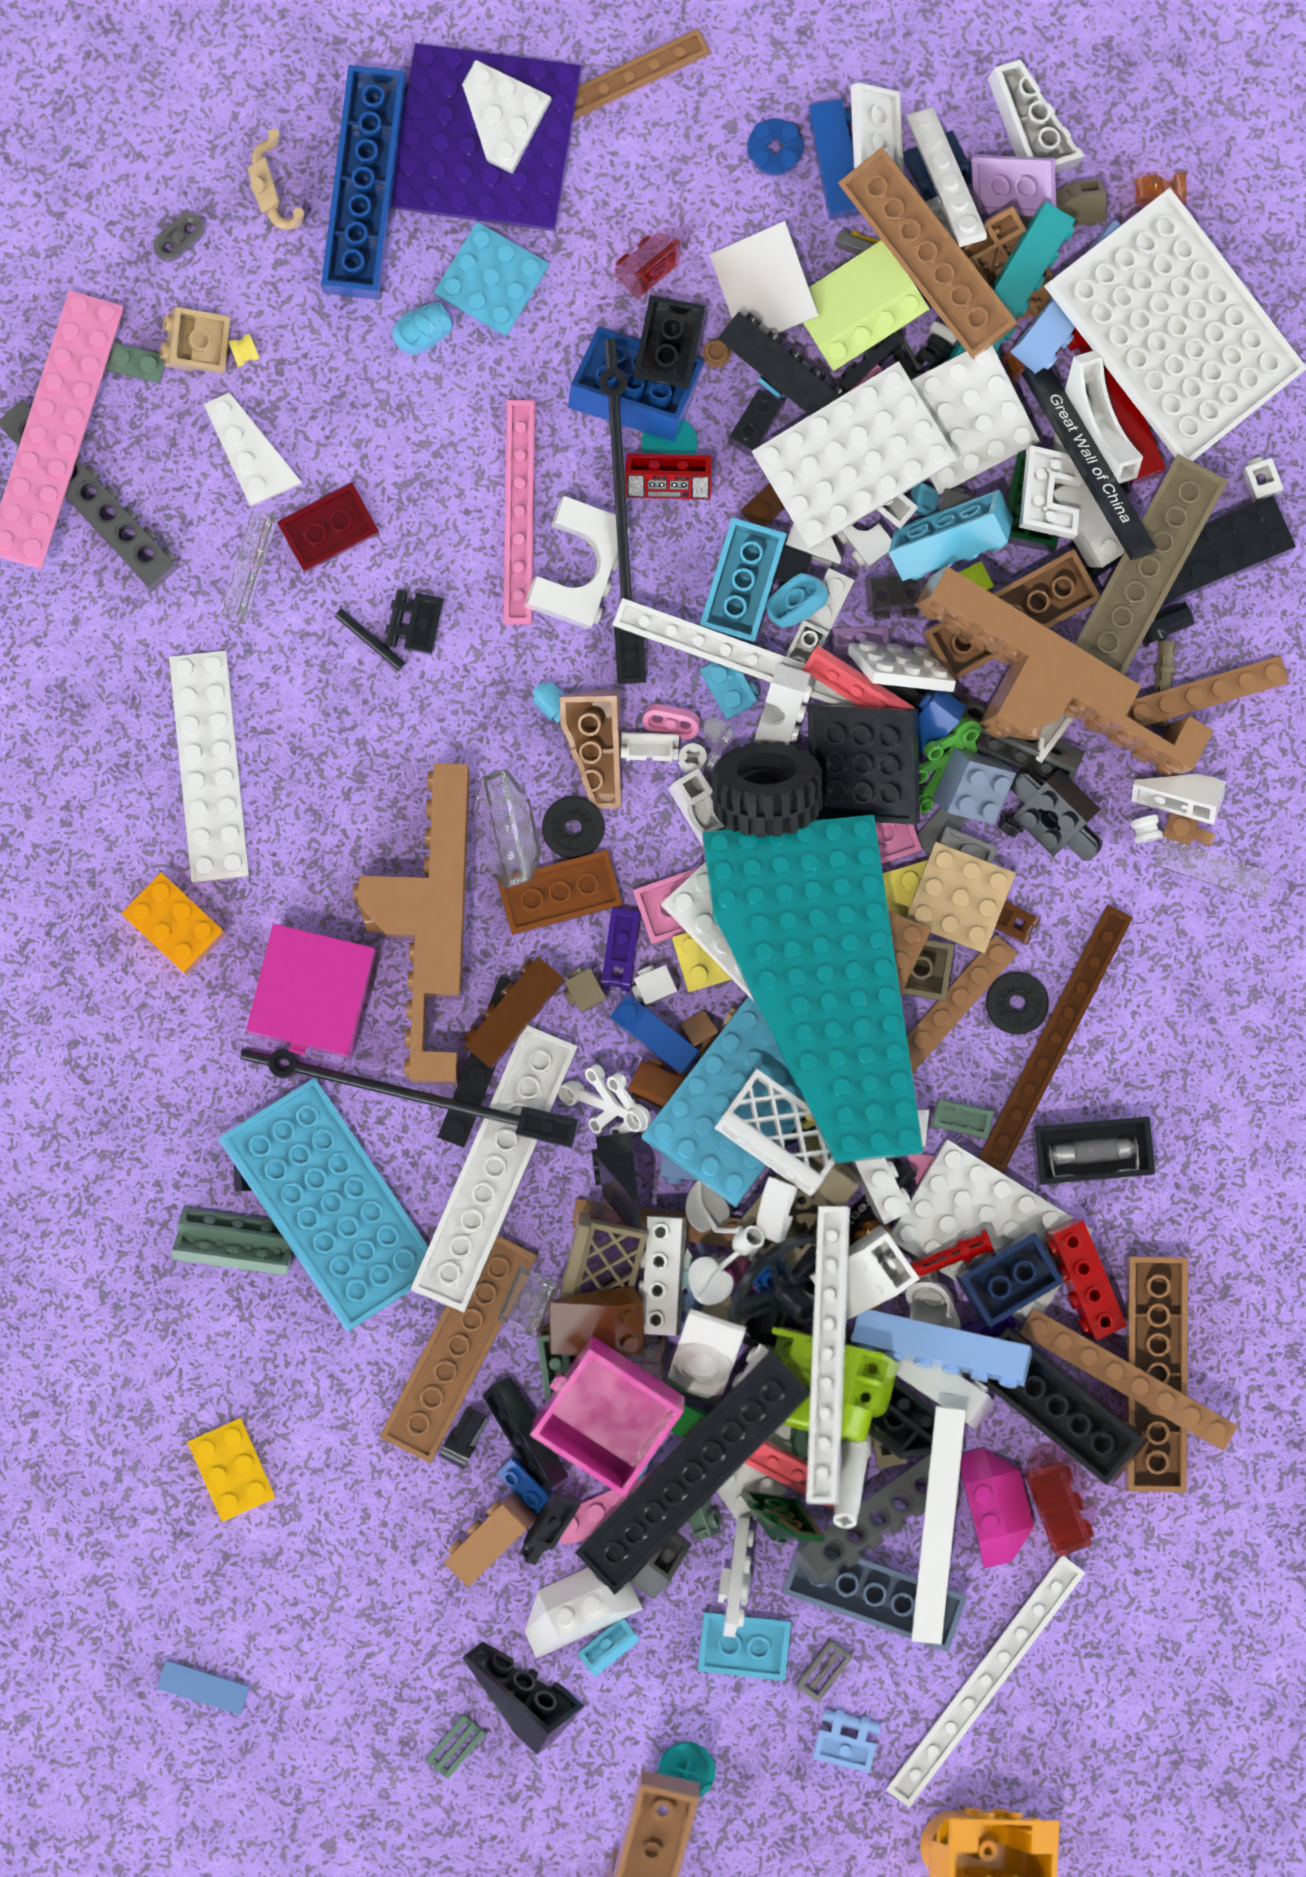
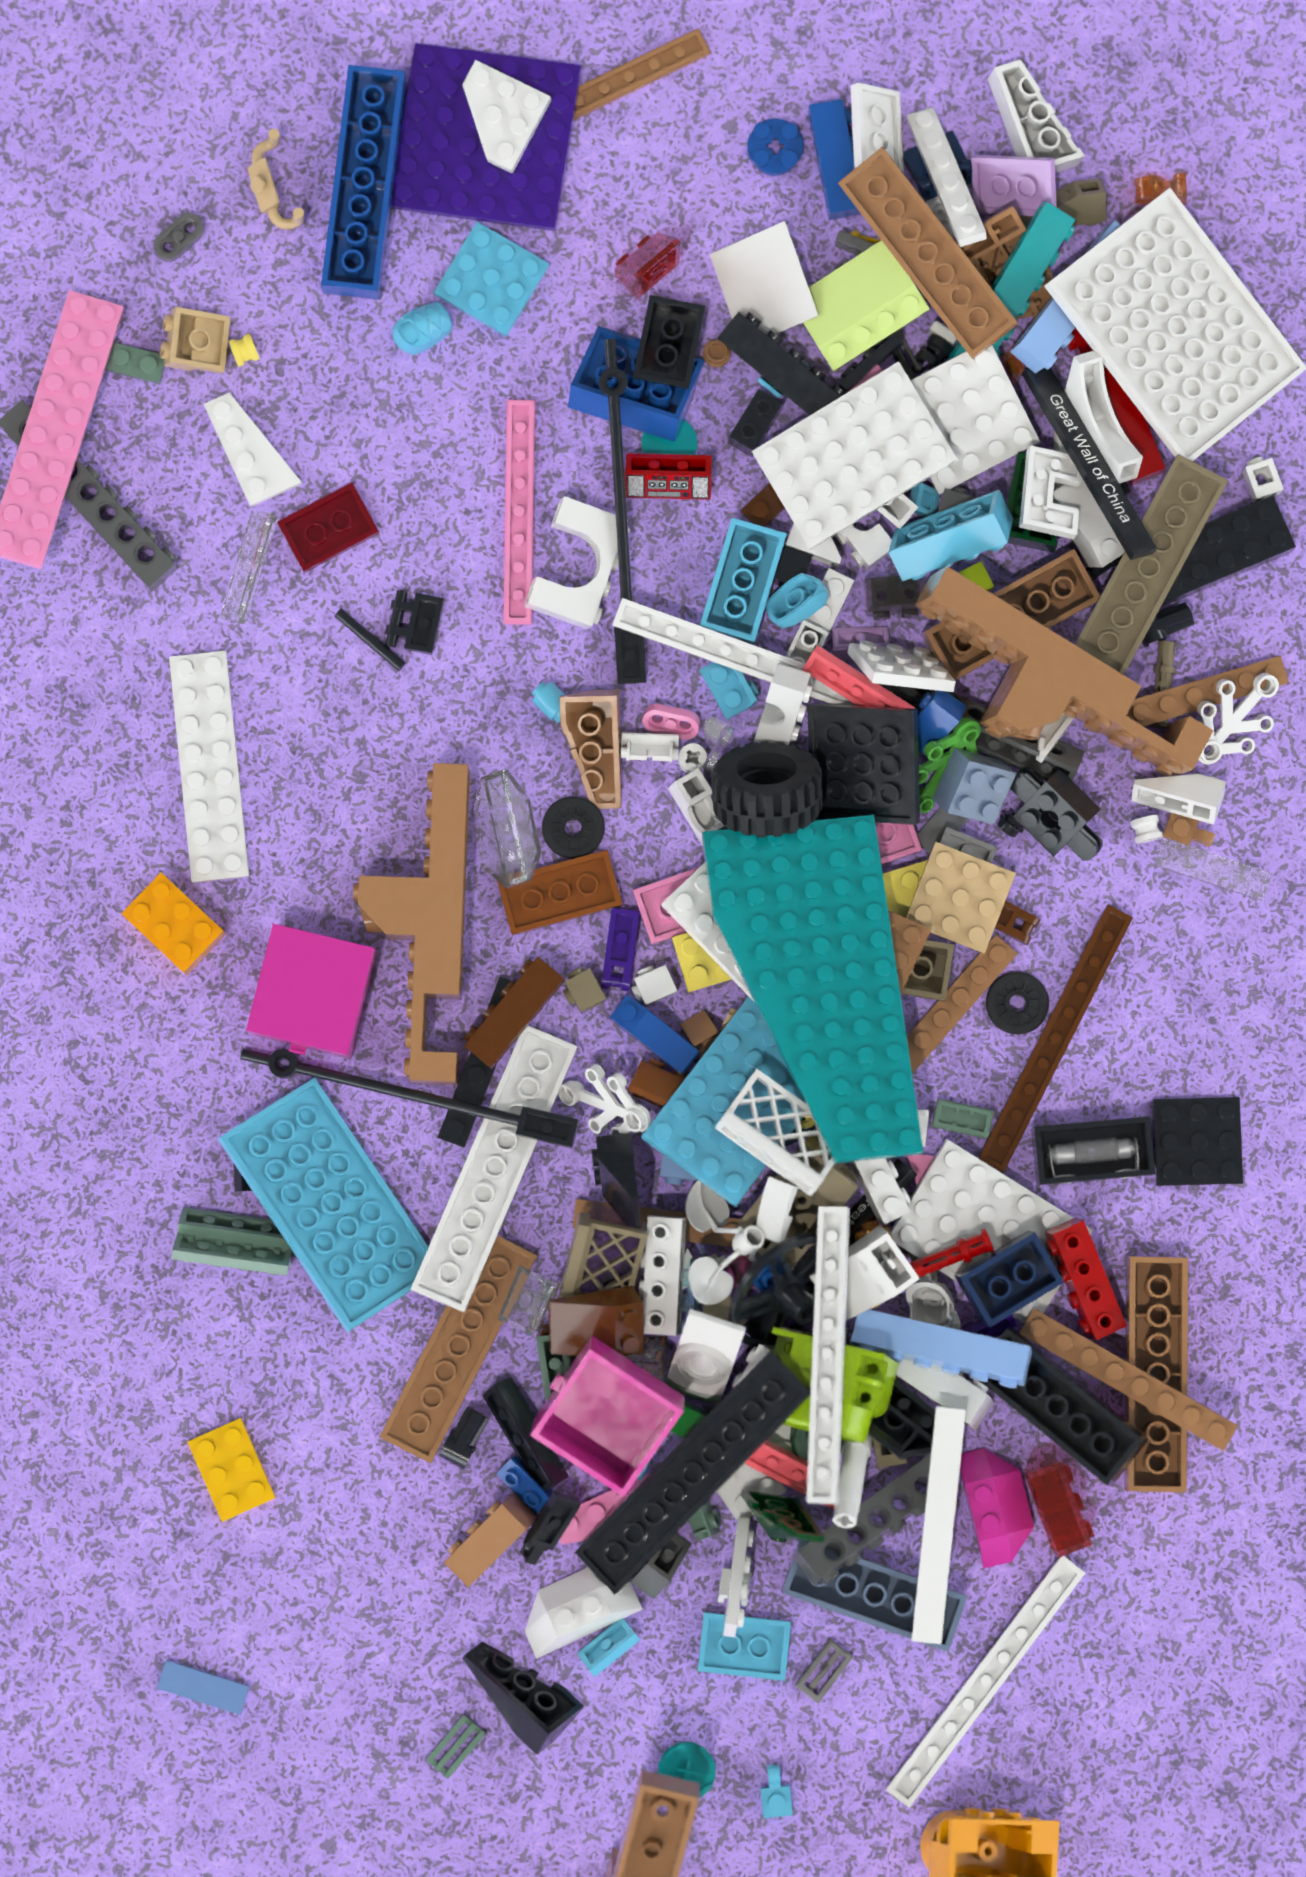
light blue plate [812,1709,881,1773] -> none
none -> medium azure plate [760,1764,793,1818]
none -> black plate [1152,1097,1243,1186]
none -> white plant [1197,673,1279,764]

